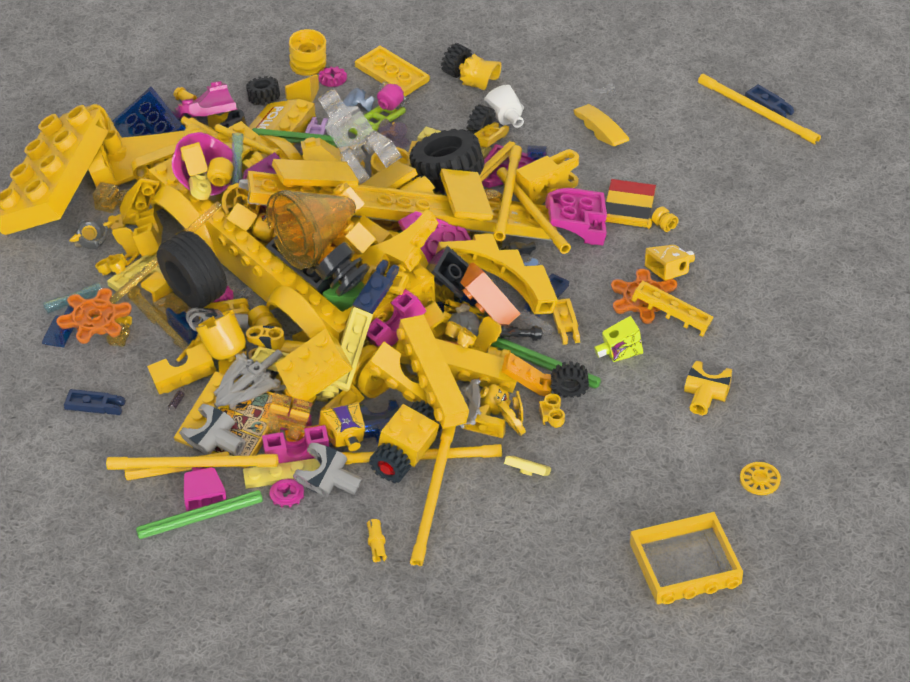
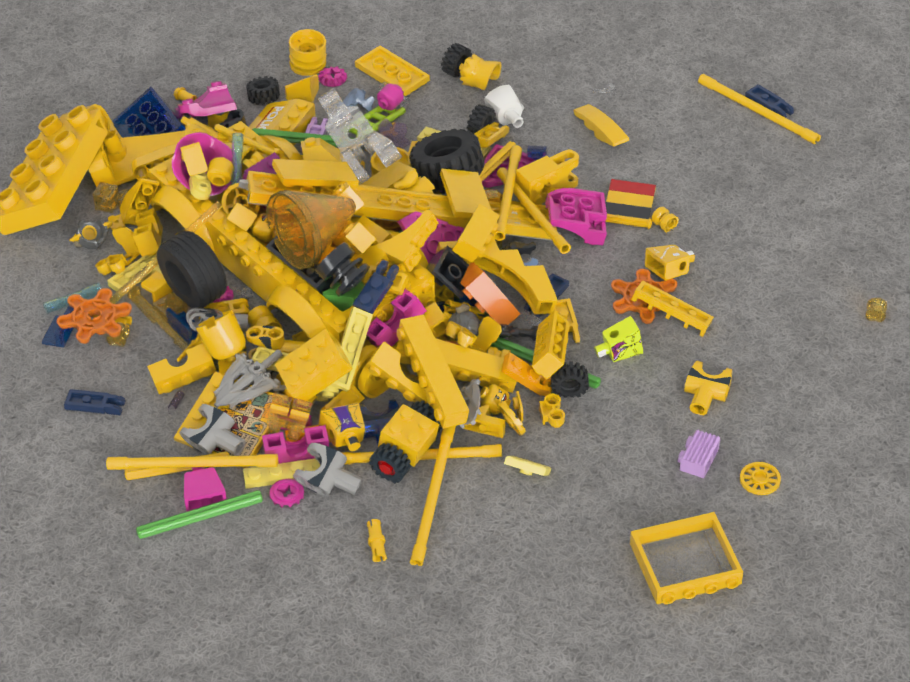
none -> yellow arm [393,170,418,190]
none -> yellow brick [452,203,500,263]
none -> yellow brick [532,310,570,379]
none -> lavender brick [678,430,720,478]
none -> clear yellow wheel [866,298,887,322]

